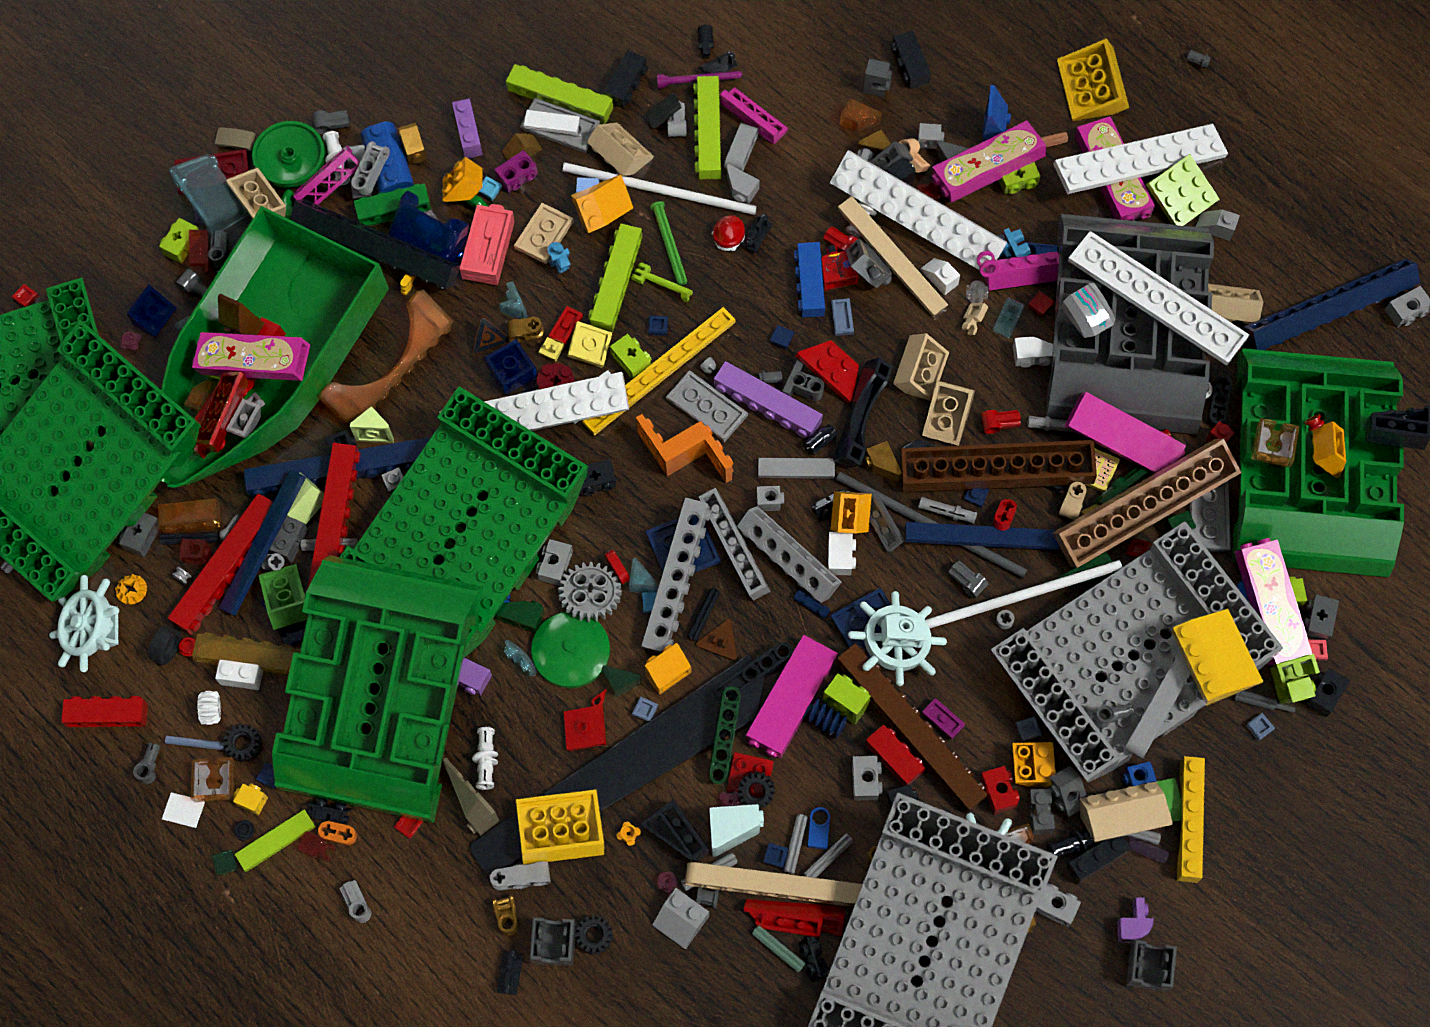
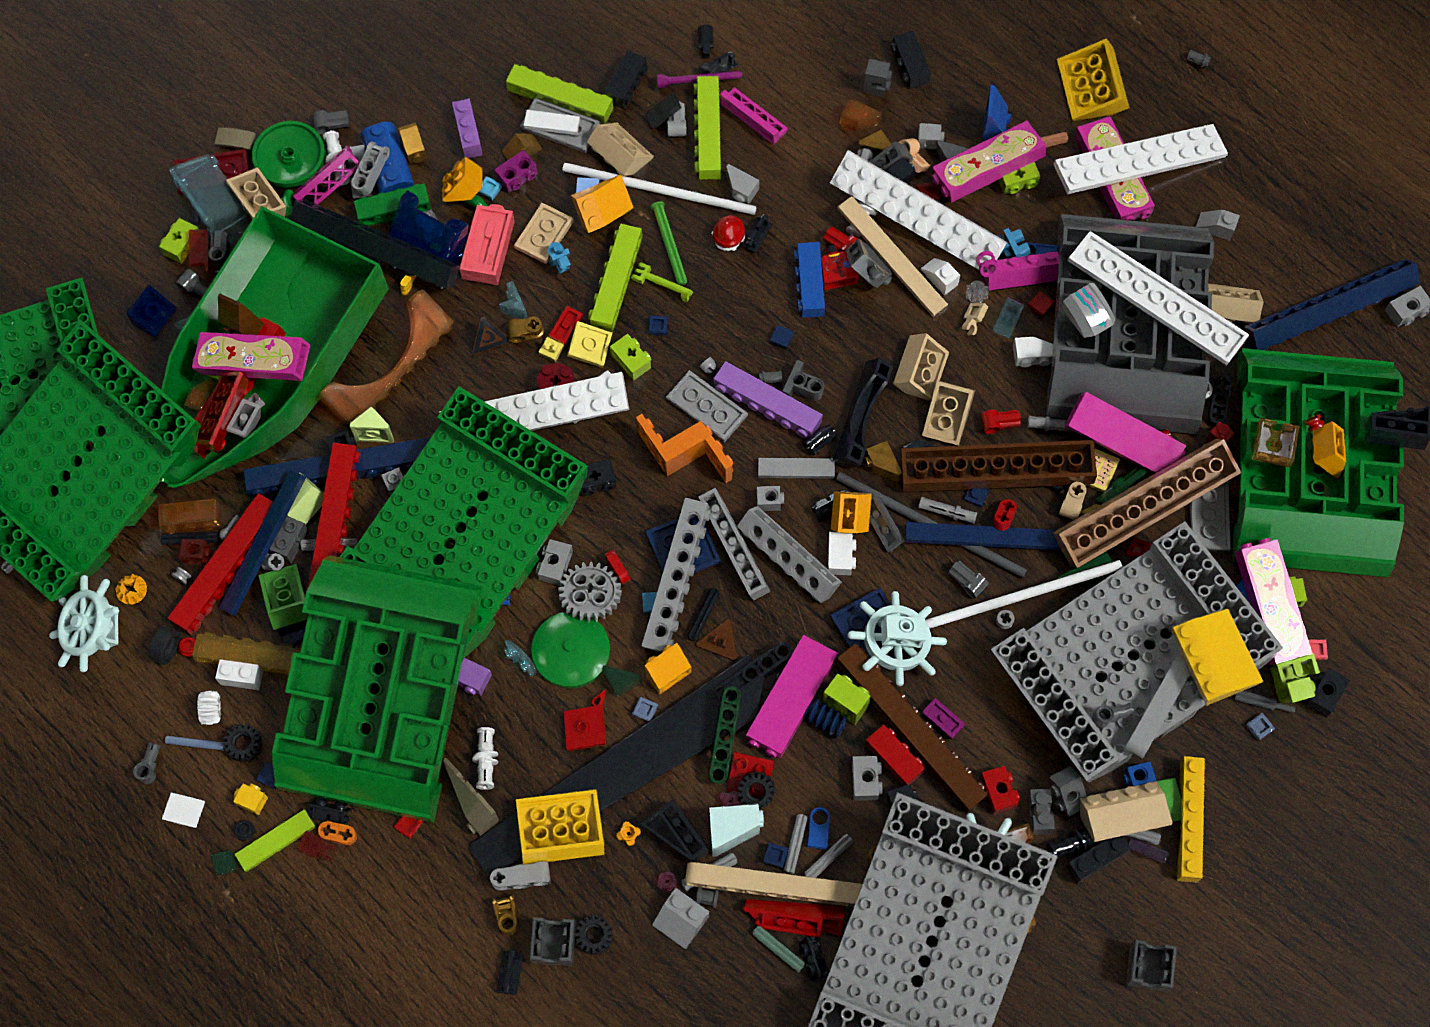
red tile [12,284,39,307] -> none
red brick [61,696,148,727] -> none
dark grey brick [119,513,162,558] -> none
clear pink plate [120,332,141,351] -> none
clear orange piece [191,757,236,802] -> none
light grey piece [340,880,371,923] -> none
clear blue brick [484,339,537,395] -> none
dark green slope [493,601,545,633] -> none
yellow plate [582,307,736,436] -> none
clear light blue slope [629,557,659,593] -> none
light grey beam [724,123,759,171] -> none
dark blue axle [794,590,830,618] -> none
red wing [795,340,859,404] -> none
sand blue tile [831,298,854,336] -> none
light orange slope [1012,742,1056,788] -> none
sand blue tile [1015,716,1042,742] -> none
light grey brick [1035,883,1081,928] -> none
medium lavender brick [1117,898,1154,942] -> none
plate [1146,154,1219,226] -> none
dark green panel [1164,511,1196,533] -> none
dark grey brick [1303,594,1339,642] -> none

